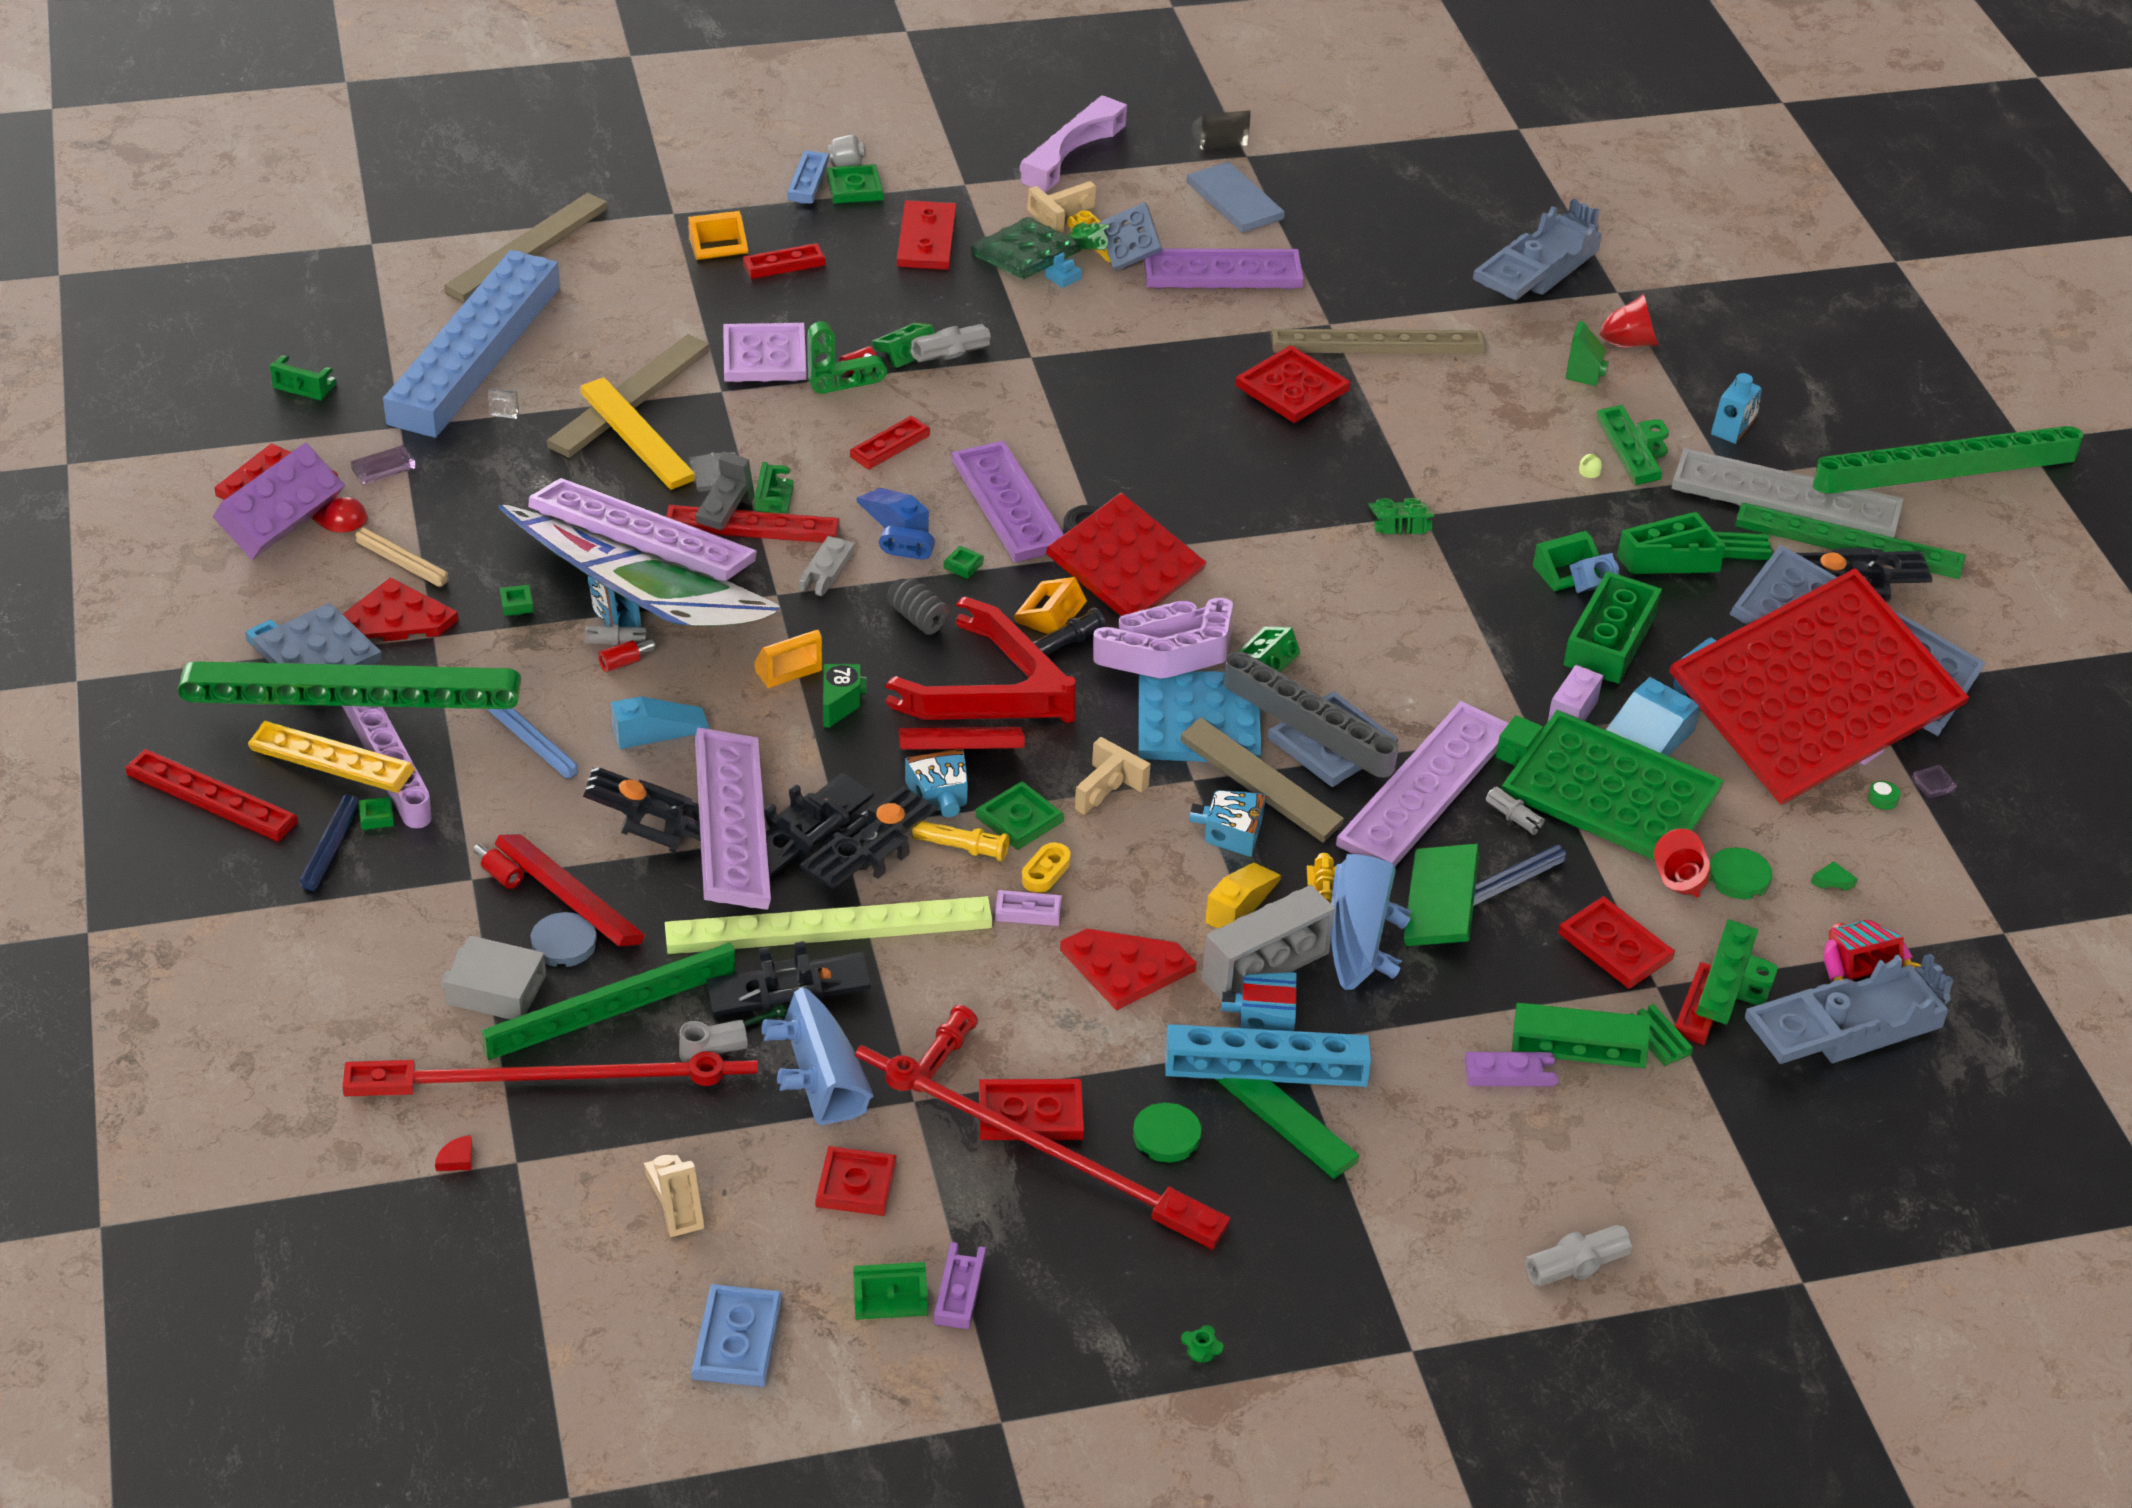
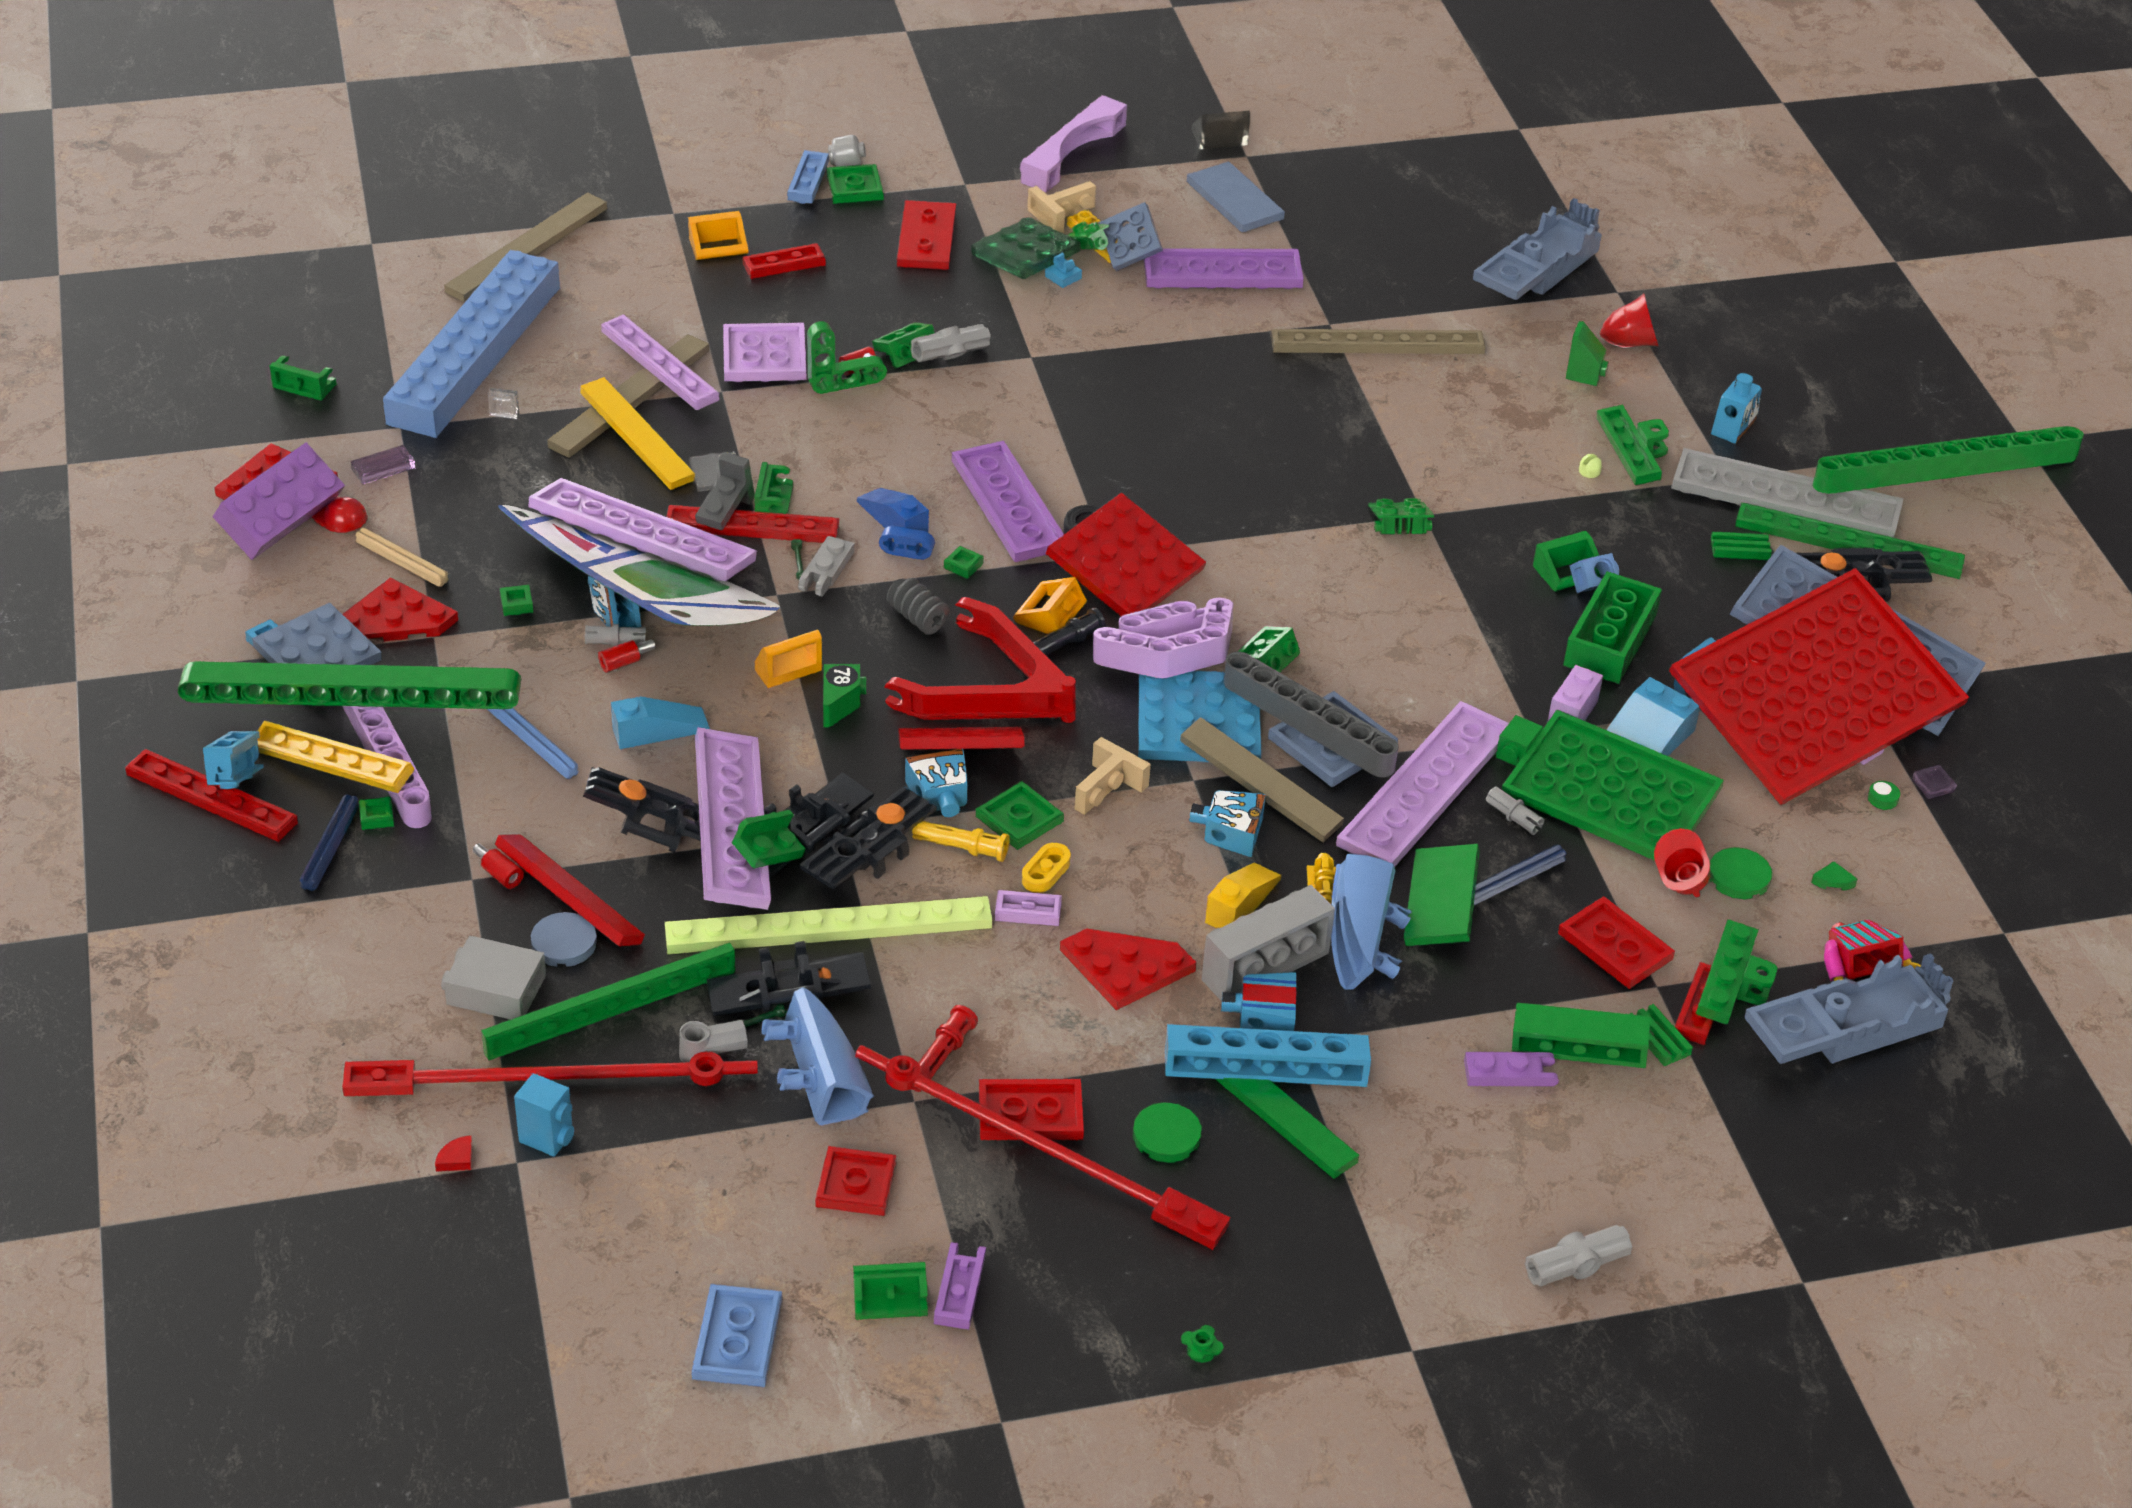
tan bracket [644,1154,705,1238] -> none
red tile [850,415,930,470] -> none
red plate [1235,345,1350,423] -> none
green wedge [1617,512,1726,574] -> none
none -> dark azure hinge [203,731,264,789]
none -> dark azure brick [514,1073,574,1157]
none -> lavender tile [601,315,719,410]
none -> green bracket [732,810,806,869]
none -> dark green hinge [791,539,804,580]

